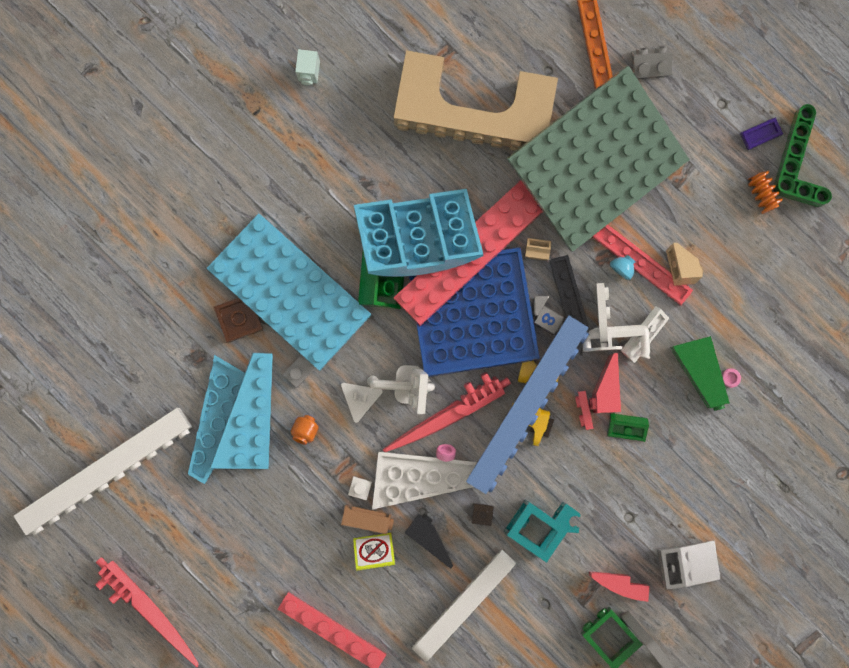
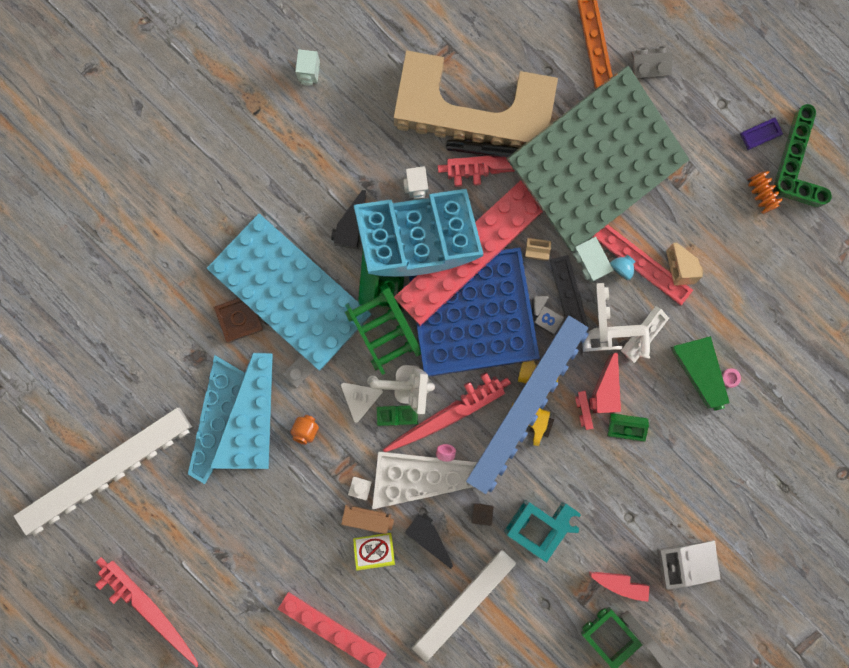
none -> black slope [331,190,367,249]
none -> green fence [345,283,421,375]
none -> green slope [376,405,418,426]
none -> white brick [403,166,428,200]
none -> coral piece [438,156,515,187]
none -> black axle [446,139,519,157]
none -> light aqua brick [573,237,614,283]

